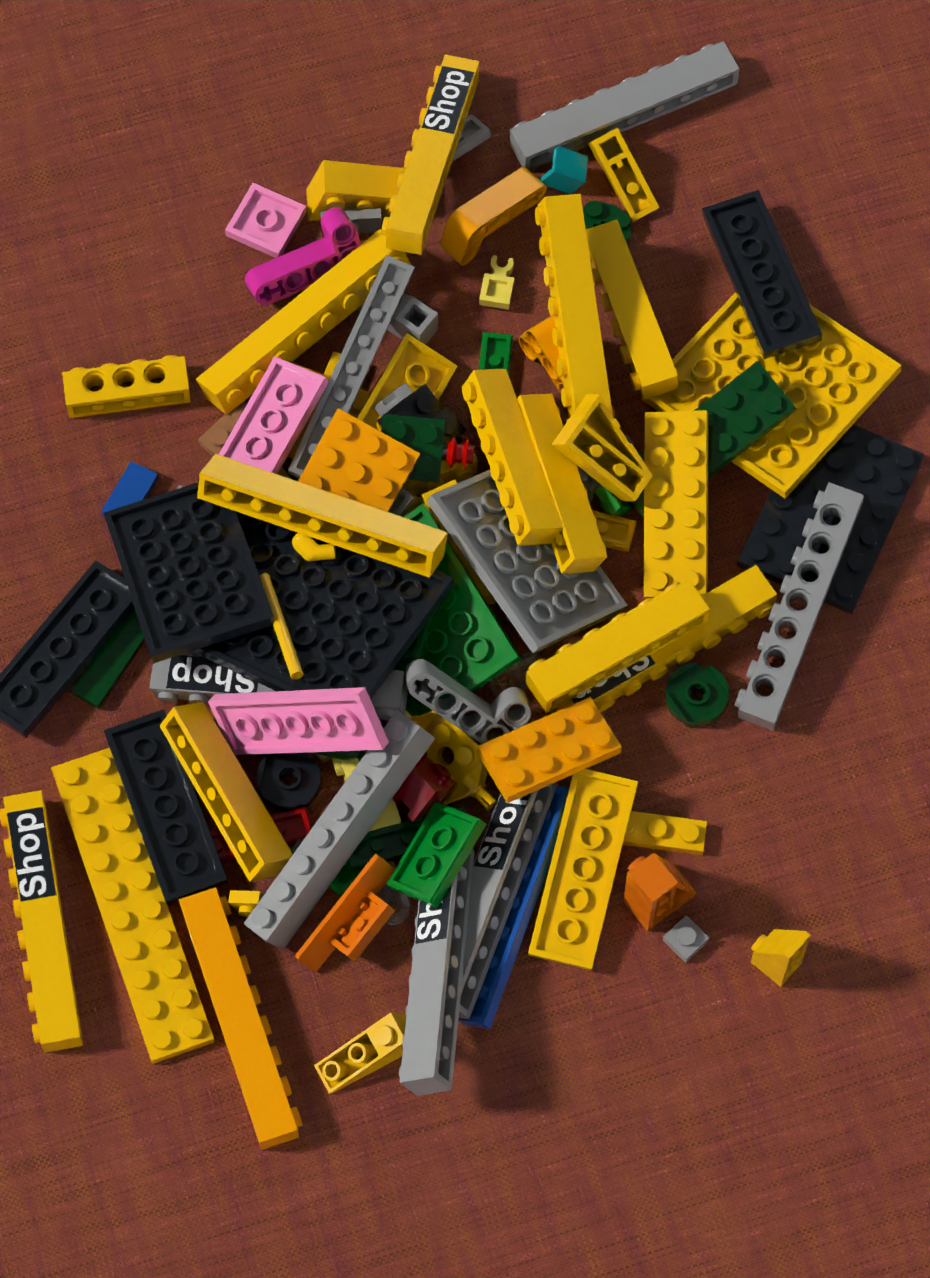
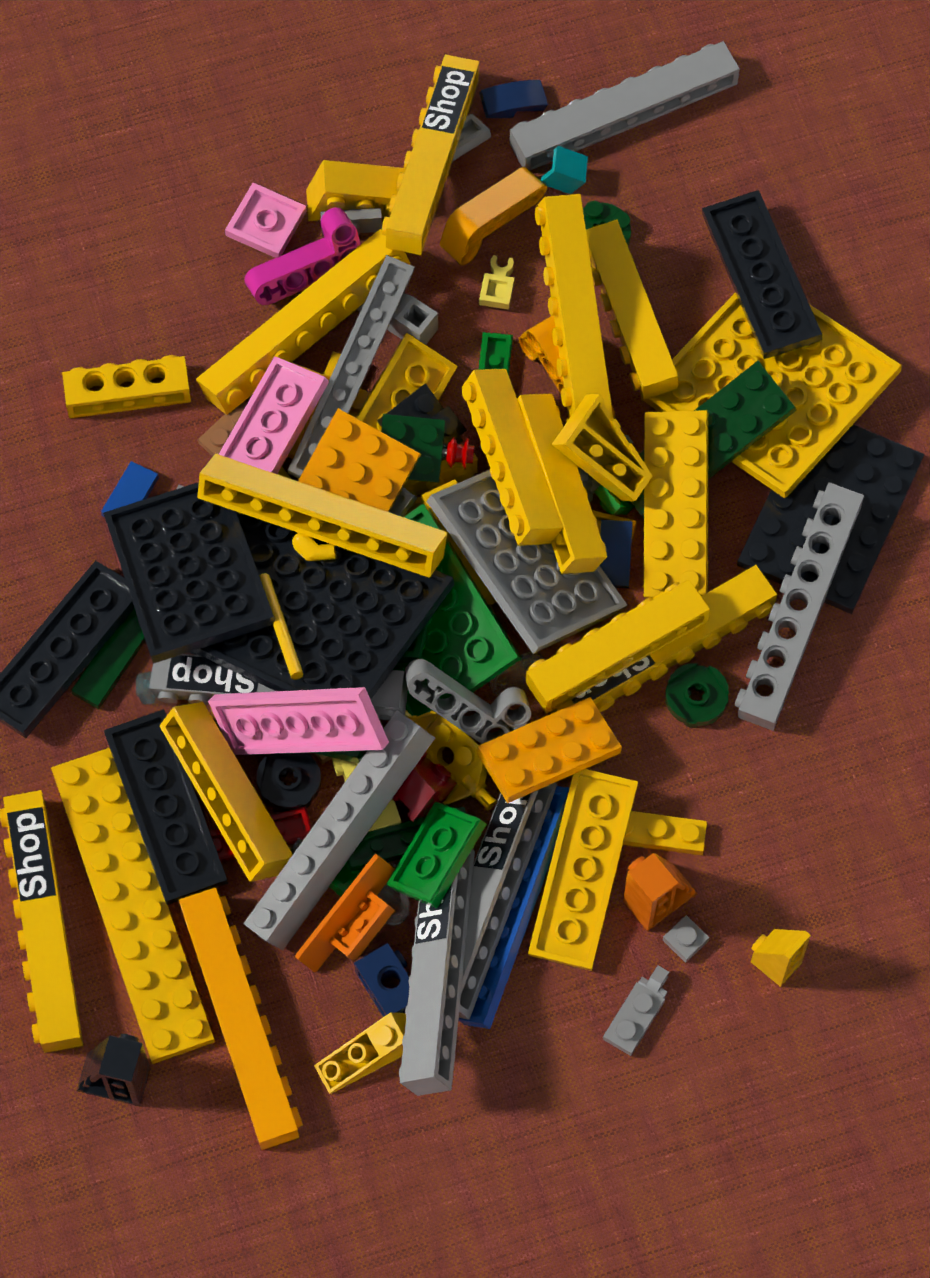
yellow plate [228,890,264,917] -> none
light grey tile [374,383,413,417] -> none
yellow slope [588,128,660,222] -> none
none -> black wedge [76,1034,151,1107]
none -> clear light blue tile [136,672,156,704]
none -> dark blue brick [354,943,410,1017]
none -> dark blue slope [479,80,548,118]
none -> dark blue slope [599,520,632,589]
none -> light grey hinge [603,965,669,1056]

